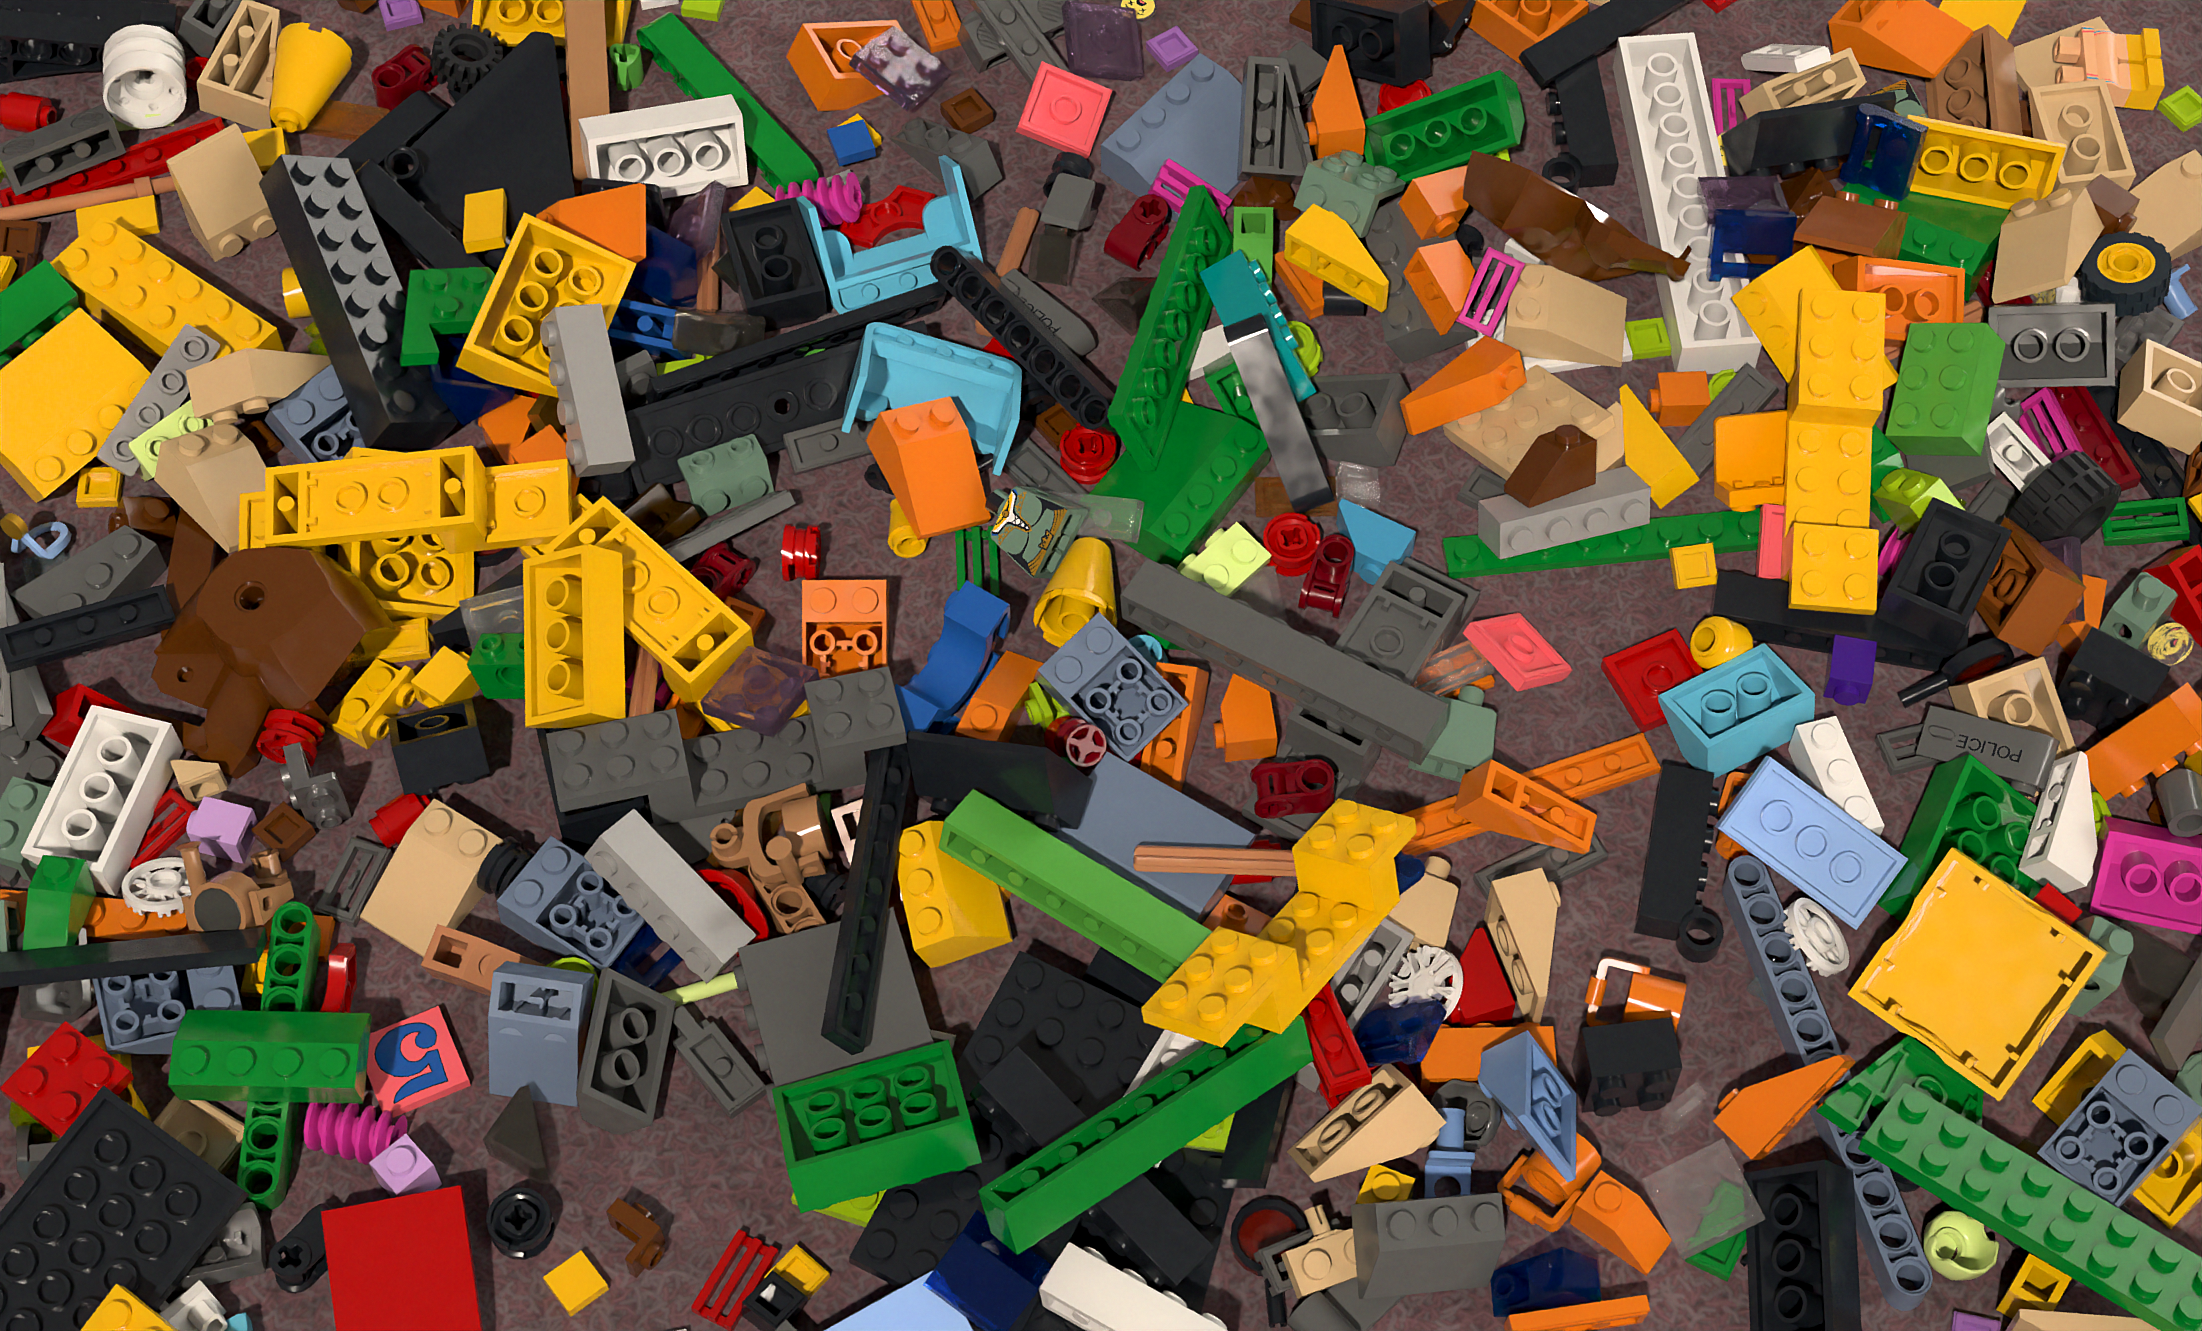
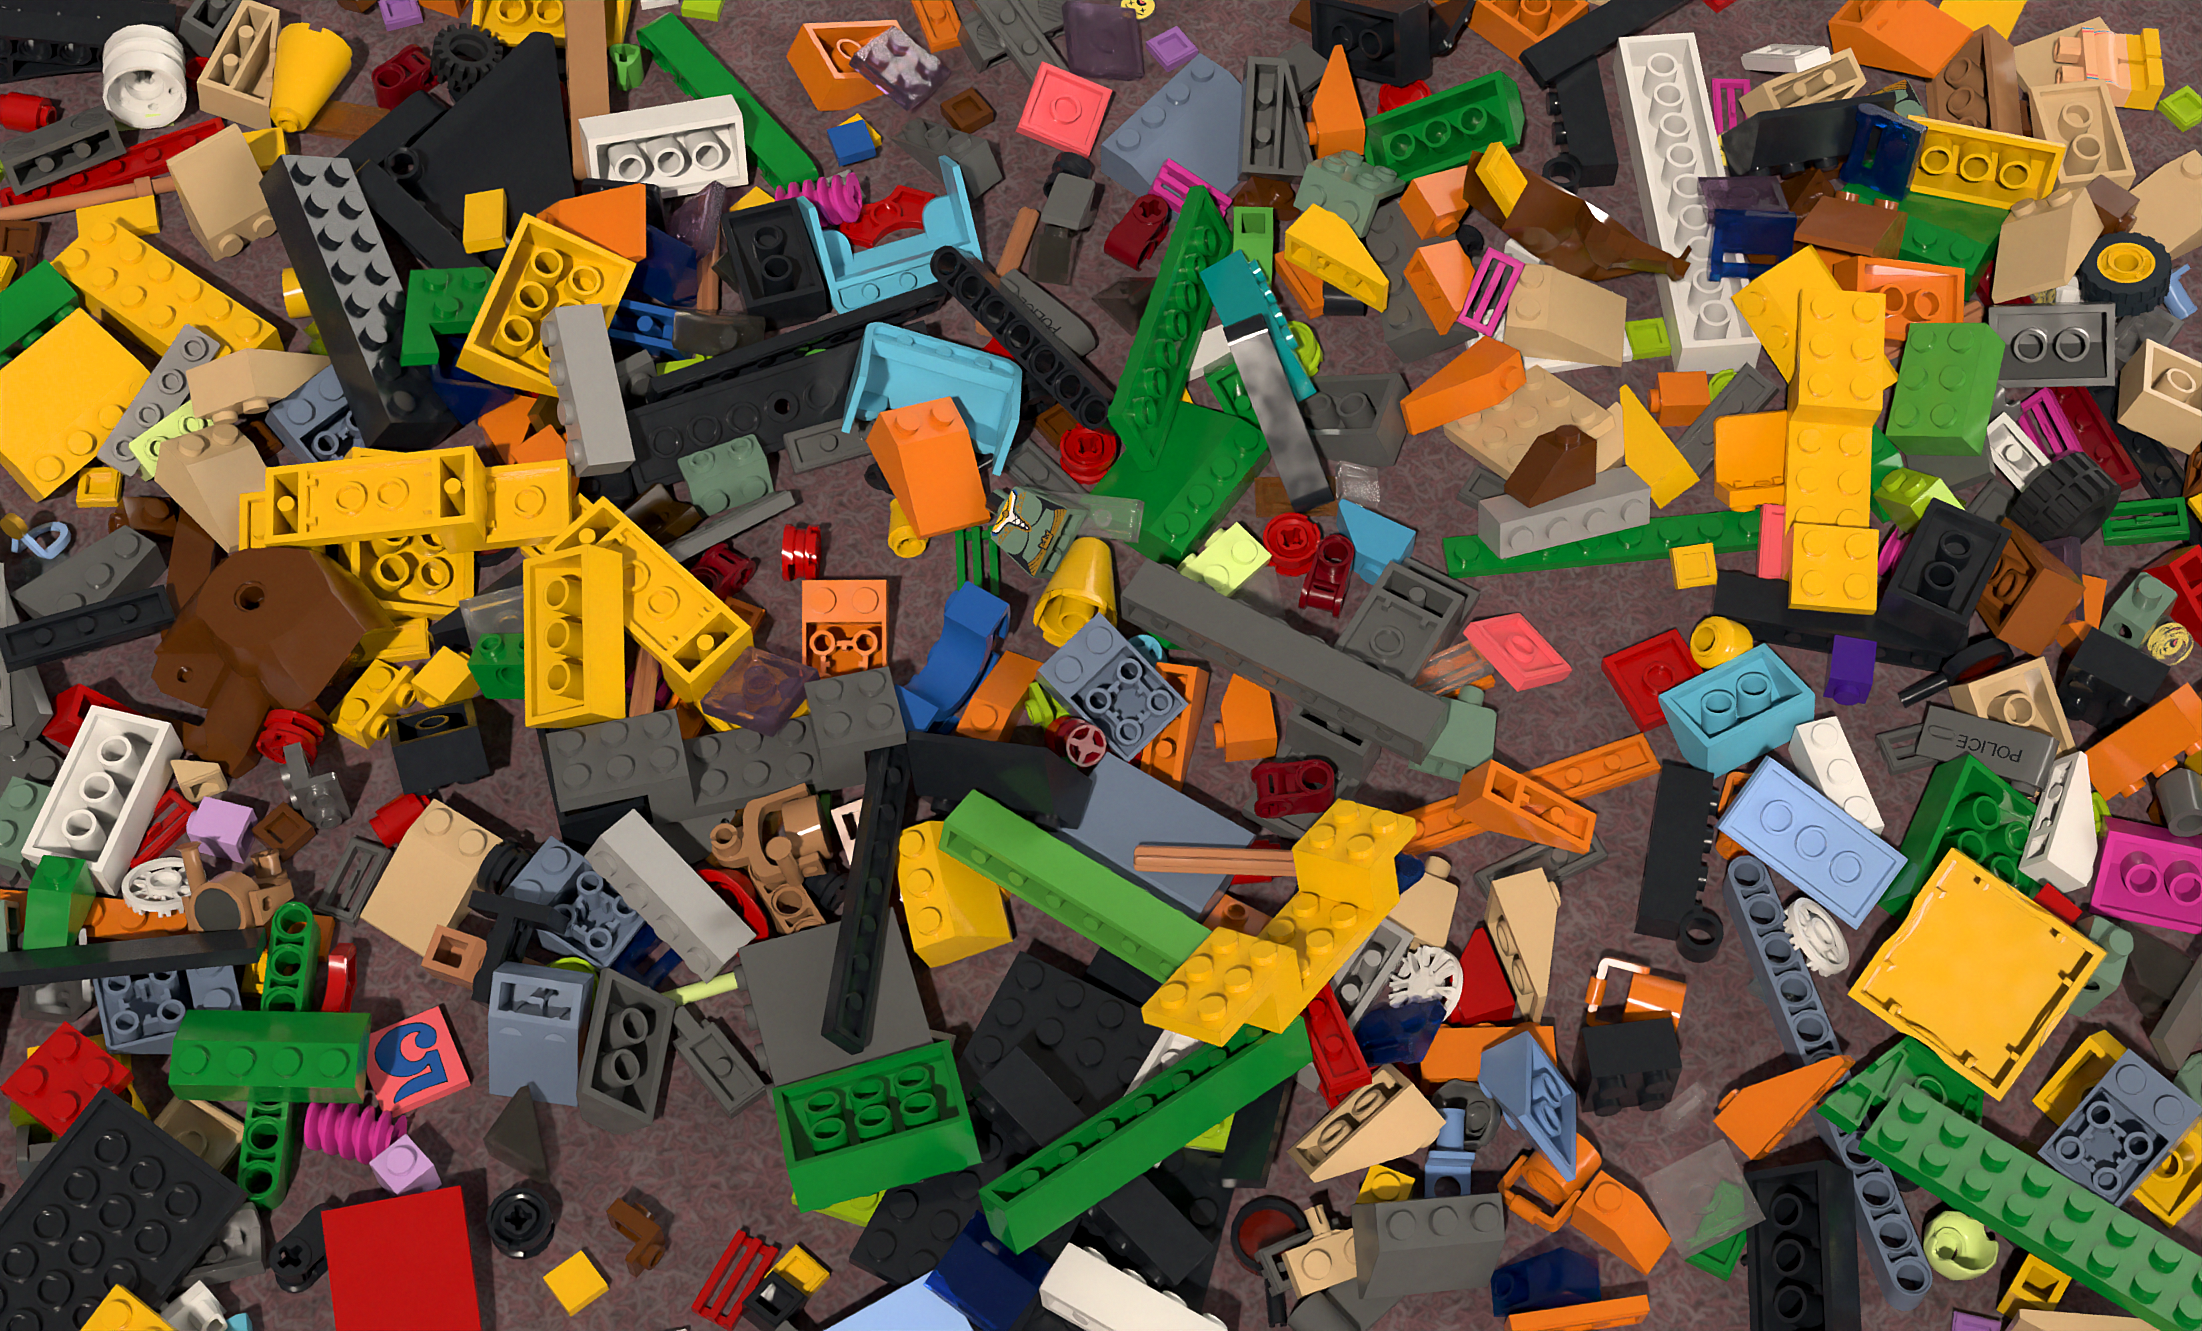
none -> black bracket [467,890,570,1009]
none -> yellow tile [1475,142,1528,218]

